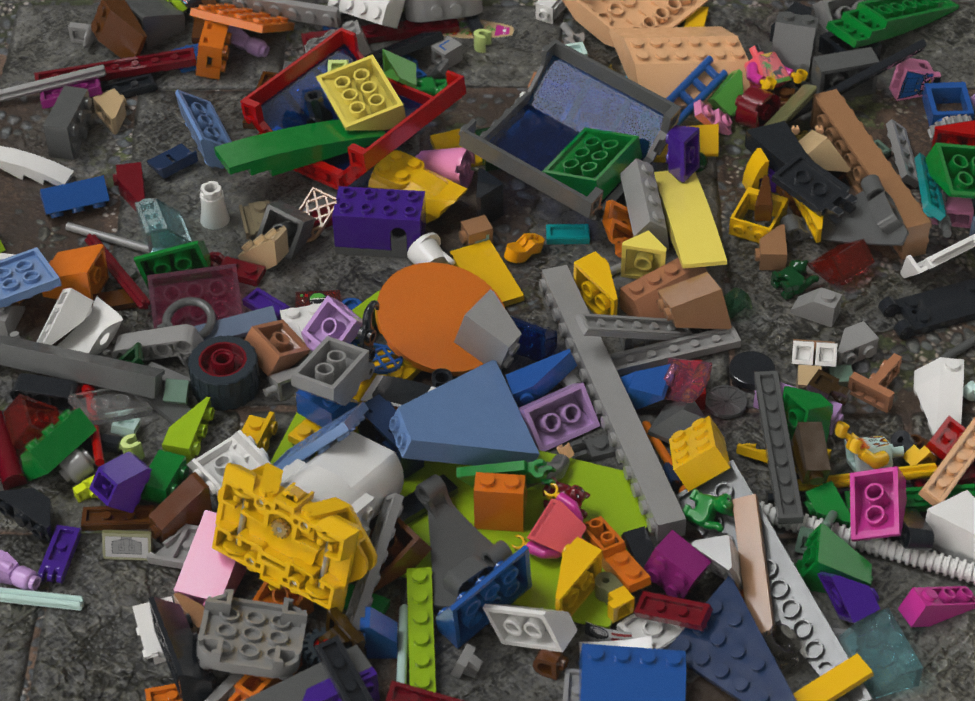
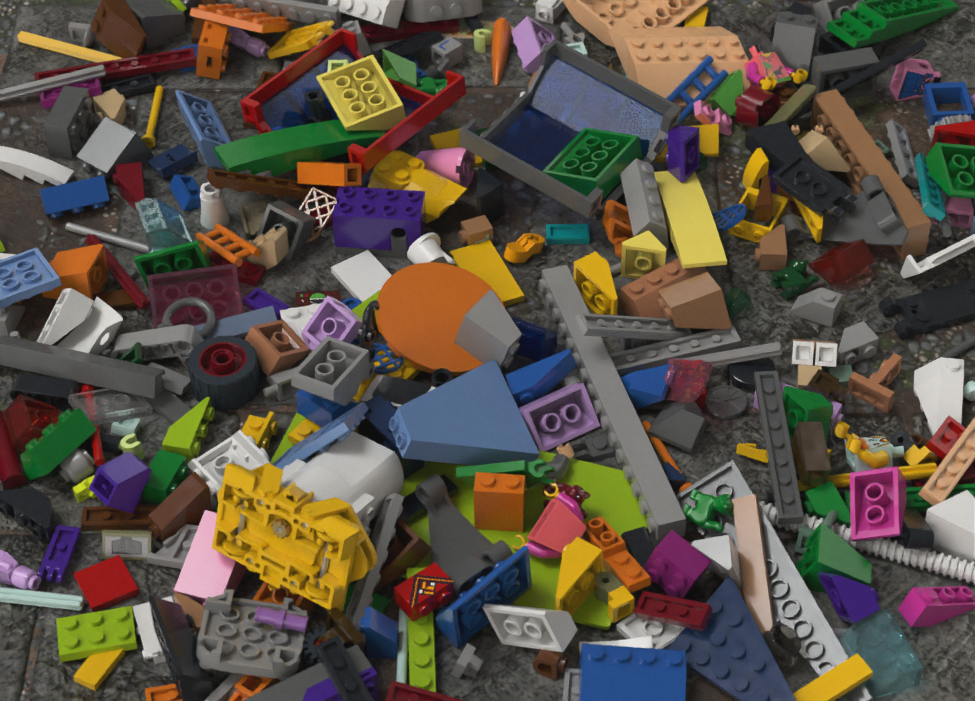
sand green tile [163,378,190,405] -> none
sticker [585,621,632,641] -> none
yellow brick [669,415,731,492] -> none
none -> yellow axle [17,31,123,63]
none -> lime plate [56,606,137,662]
none -> red tile [73,555,139,612]
none -> yellow tile [73,649,125,691]
none -> slope [76,117,152,181]
none -> yellow bar [141,85,164,149]
none -> blue slope [169,174,201,211]
none -> orange bar [195,223,261,267]
none -> reddish brown plate [206,169,334,203]
none -> medium lavender pin [254,605,309,633]
none -> yellow tile [266,20,337,59]
none -> orange brick [297,161,362,186]
none -> white tile [331,250,392,302]
none -> red brick [394,562,454,622]
none -> orange piece [491,17,512,86]
none -> lavender slope [511,16,568,75]
none -> light grey axle [668,342,782,368]
none -> blue window [712,203,748,233]

